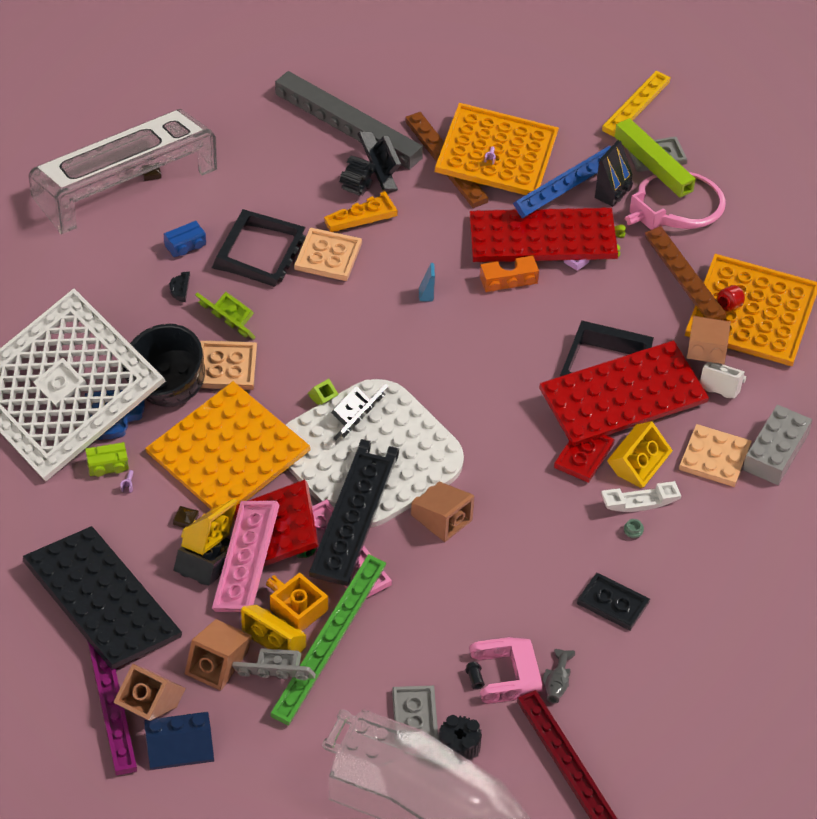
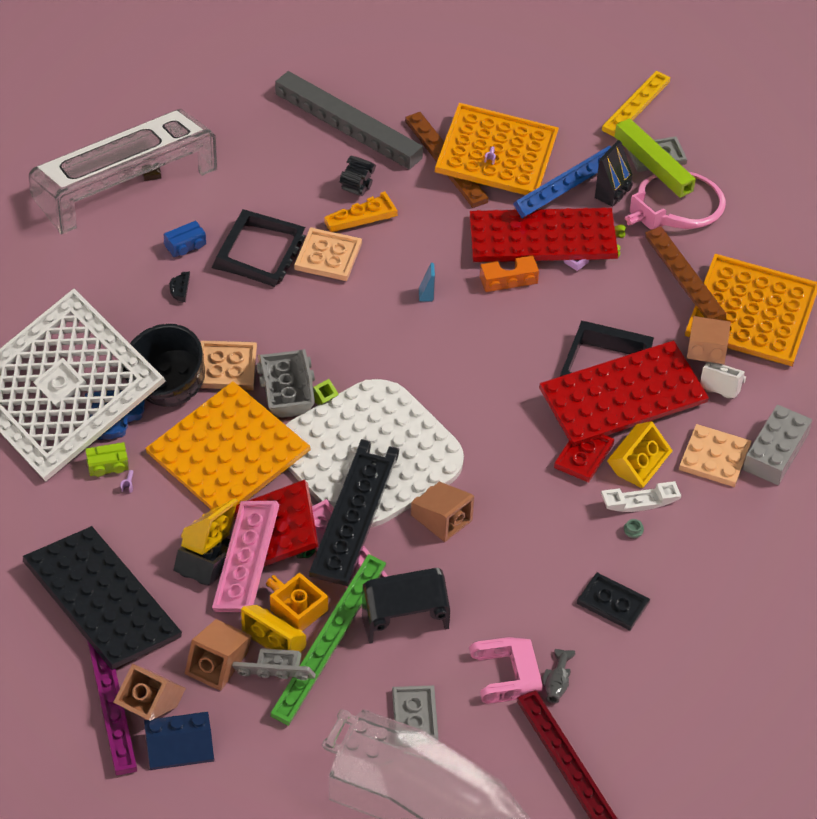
dark brown tile [173,506,199,528] -> none
lime bracket [195,291,256,340] -> none
bracket [331,384,388,440] -> none
black bracket [357,131,401,191] -> none
black brick [438,715,482,766] -> none
black pin [465,661,485,690] -> none
red head [717,285,745,311] -> none
none -> light grey slope [257,349,315,418]
none -> black windscreen [362,568,450,644]

